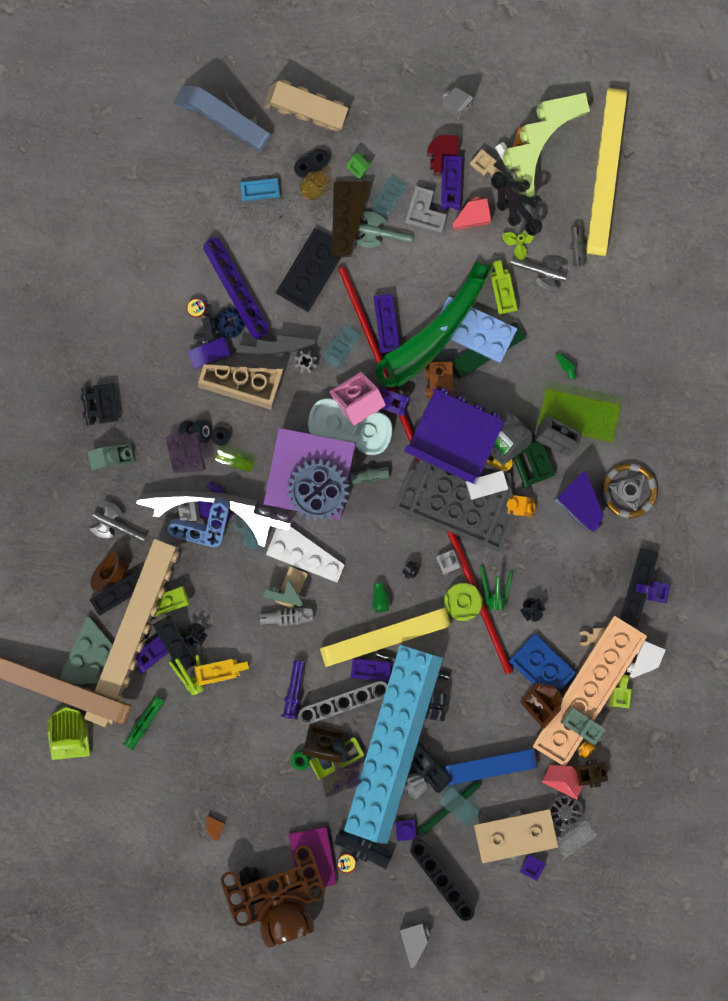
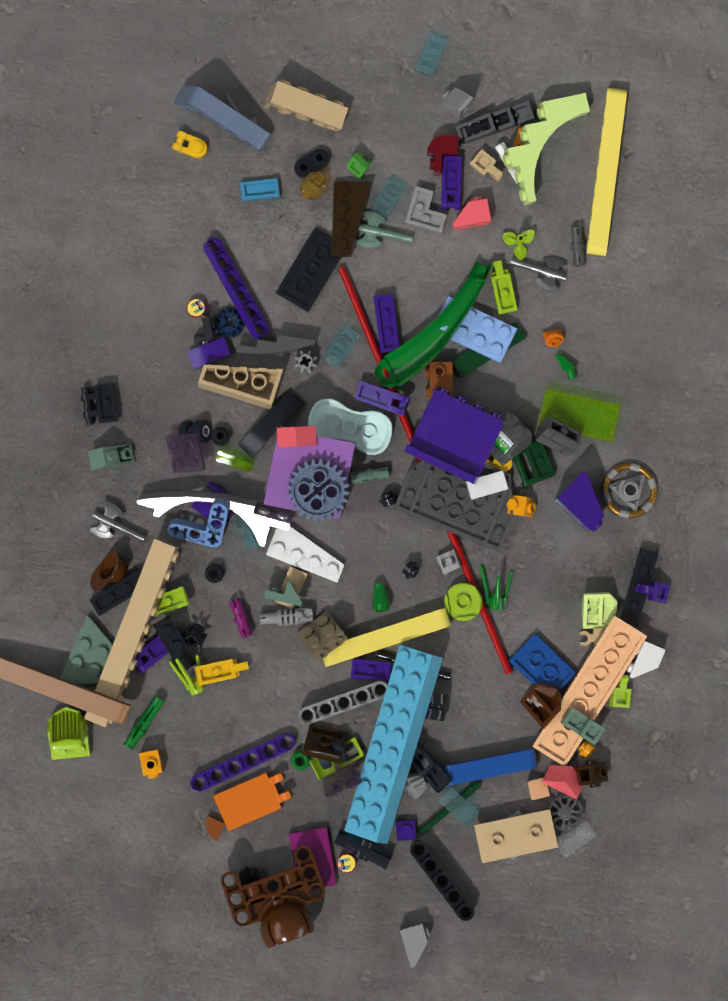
light grey tile [178,501,200,521] -> none
dark purple pin [281,660,306,720] -> none
bright pink slope [330,372,386,426] -> none
black plant [491,171,543,236] -> none
dark purple plate [519,854,546,881] -> none
black gear [520,598,546,622] -> none
none -> light orange brick [139,749,163,779]
none -> yellow plate [171,131,207,159]
none -> dark purple beam [190,733,296,792]
none -> black plate [205,564,224,583]
none -> orange tile [213,772,292,831]
none -> magenta pin [229,598,253,639]
none -> black slope [238,390,305,458]
none -> coral slope [277,425,317,447]
none -> dark tan plate [297,611,348,662]
none -> black plate [379,491,398,507]
none -> clear light blue slope [415,32,448,77]
none -> black slope [455,100,536,144]
none -> light nougat slope [527,777,550,800]
none -> orange plate [542,328,564,347]
none -> yellowish green slope [582,592,617,629]

